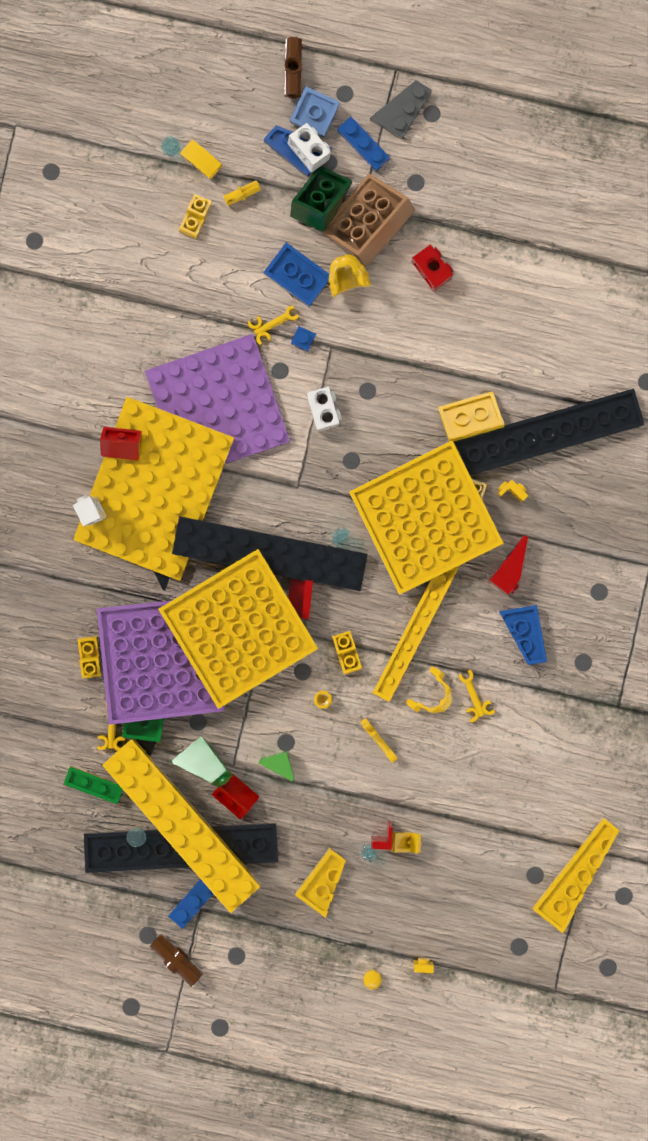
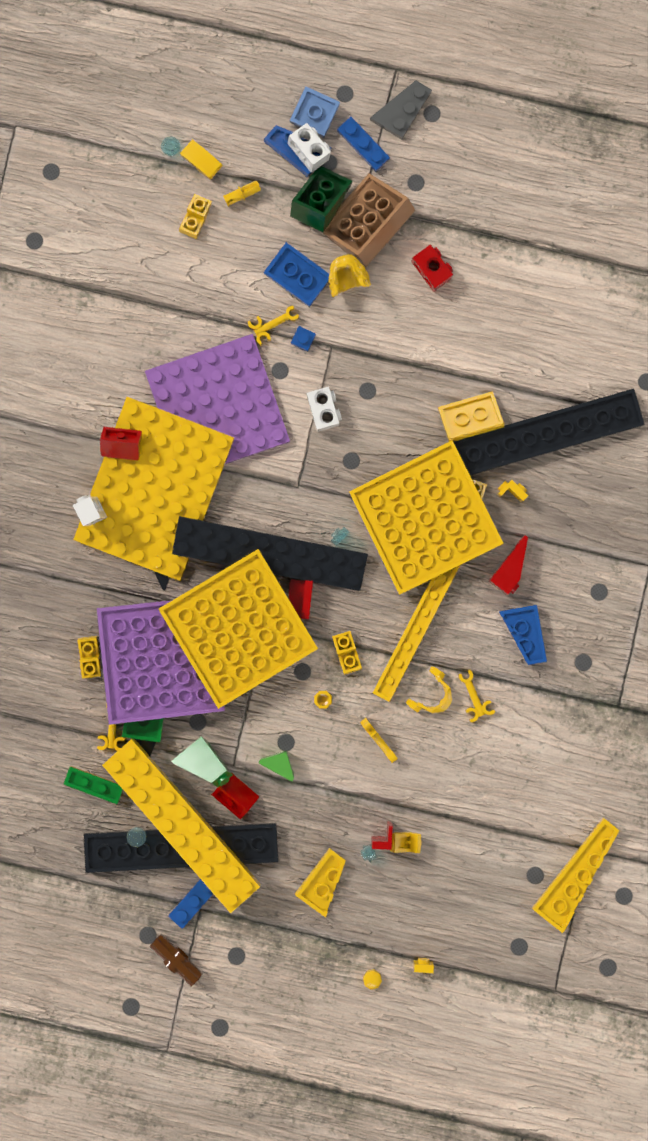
reddish brown piece [284,37,302,99] -> none

